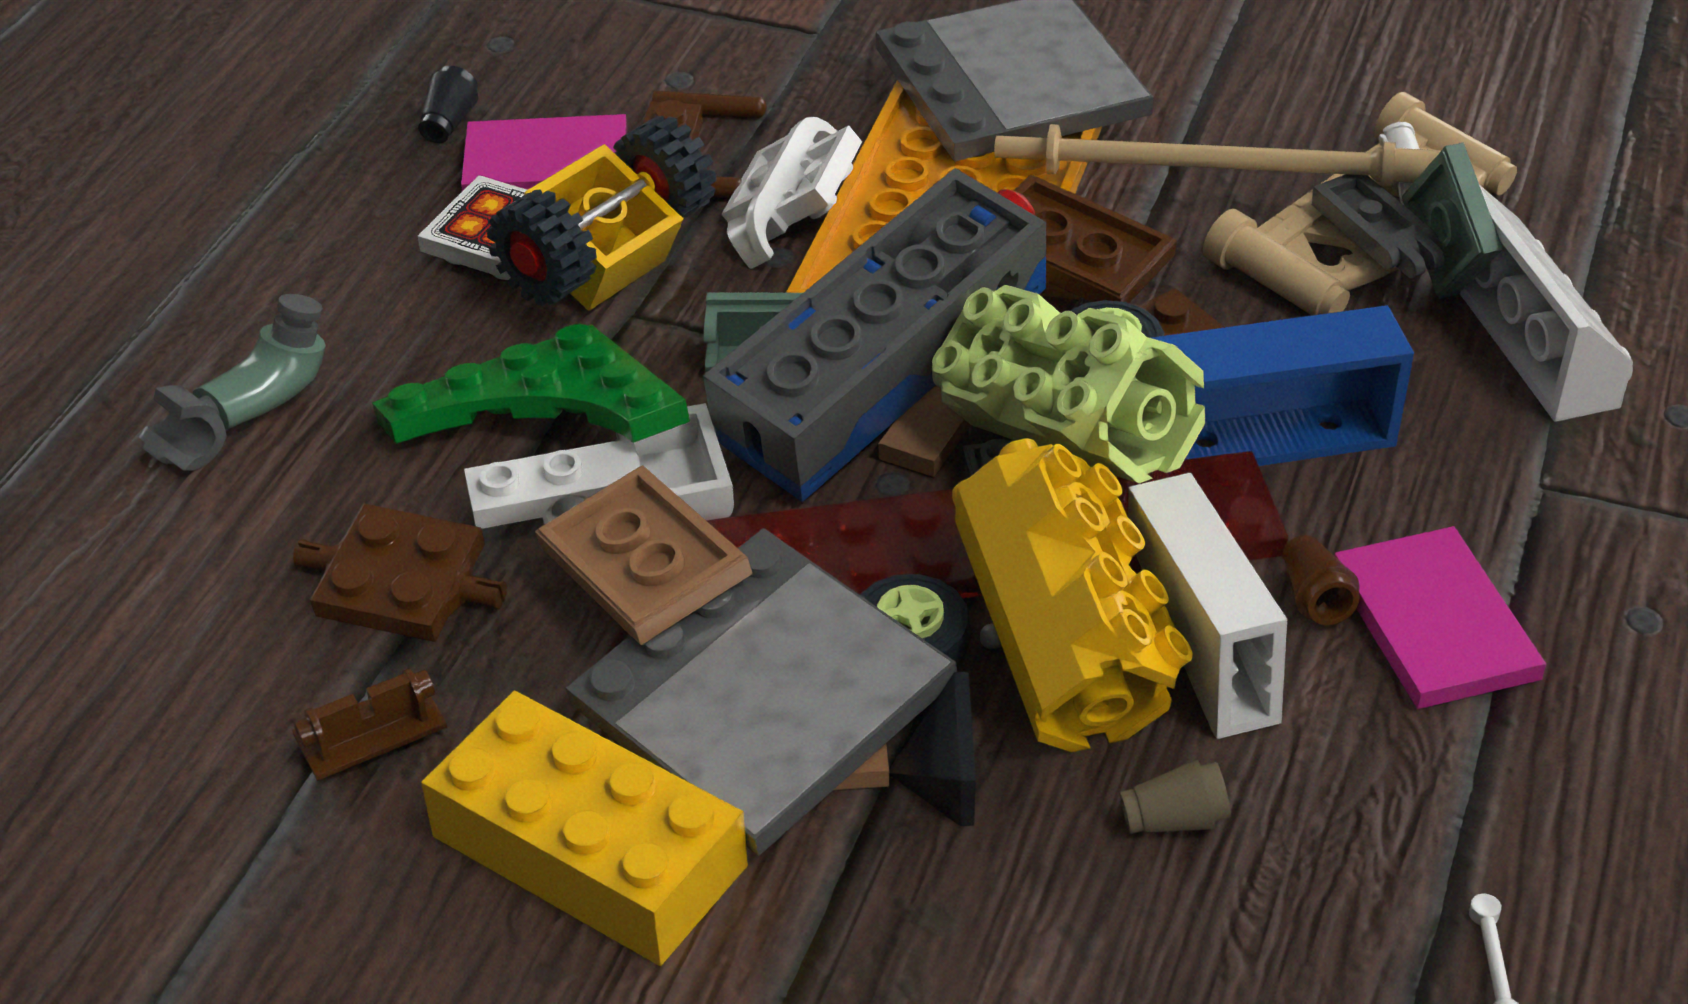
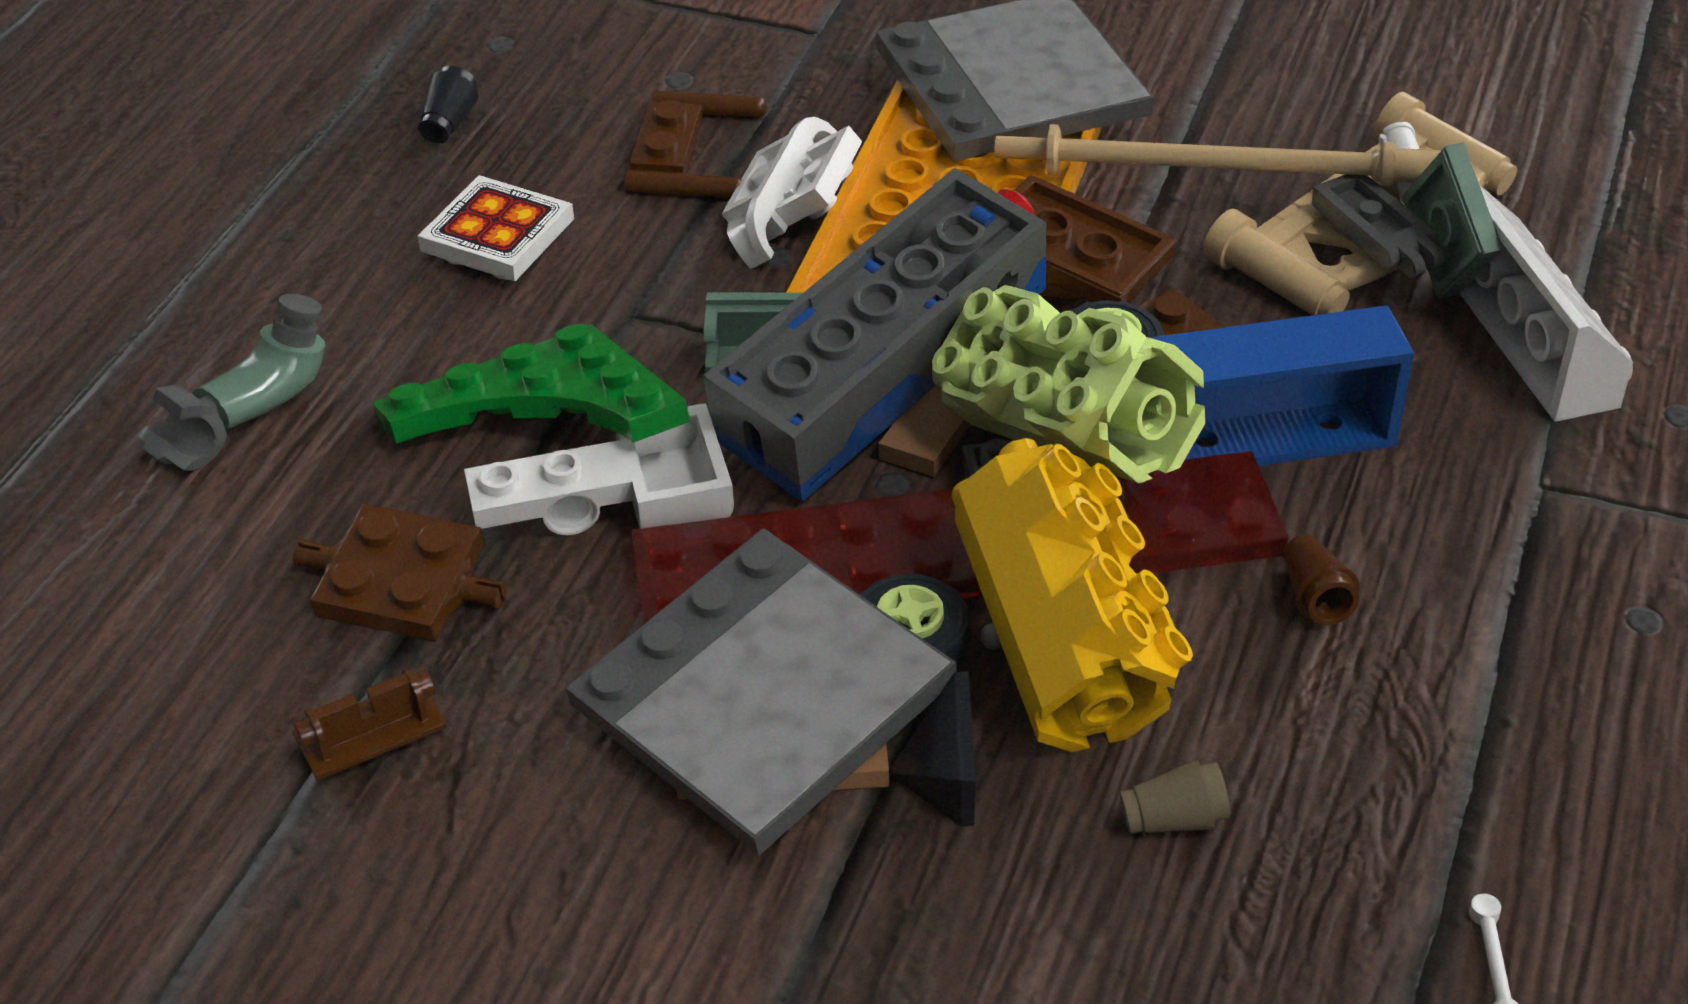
yellow brick [421,690,748,967] -> none
dark pink tile [461,114,627,191] -> none
brick [487,116,716,311] -> none
medium nougat tile [535,465,753,645] -> none
white slope [1128,473,1287,739] -> none
dark pink tile [1334,526,1546,709] -> none

